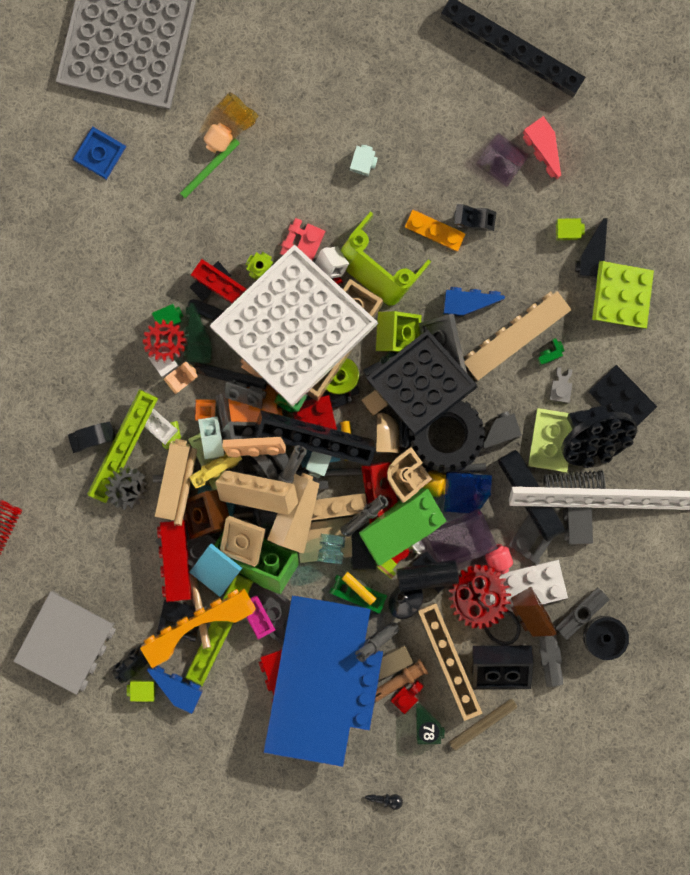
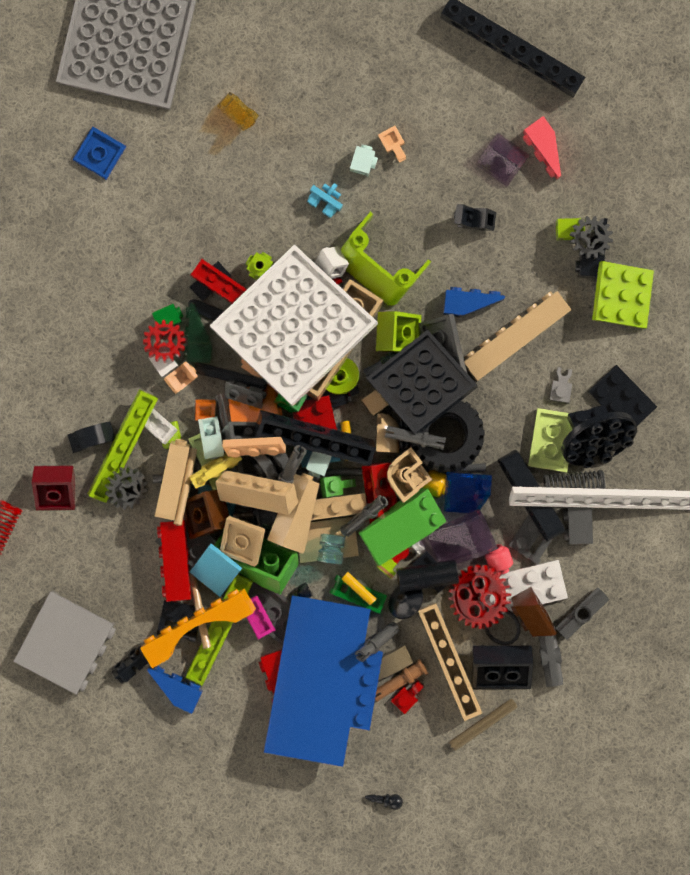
lime brick [126,680,155,702] -> none
bright green bar [180,138,240,199] -> none
light nougat head [204,123,233,153] -> none
coral plate [280,218,326,261] -> none
black piece [351,530,376,570] -> none
light orange plate [405,210,466,252] -> none
clear green slope [416,703,445,744] -> none
dark grey slope [483,411,522,449] -> none
green bracket [537,338,565,366] -> none
black wheel [583,616,629,660] -> none
none -> dark red slope [32,466,75,510]
none -> black hinge [296,582,313,598]
none -> medium azure hips [307,183,343,218]
none -> bright green plate [320,475,356,498]
none -> light nougat plate [378,126,406,163]
none -> dark grey pin [385,425,446,450]
none -> dark grey gear [570,216,613,259]

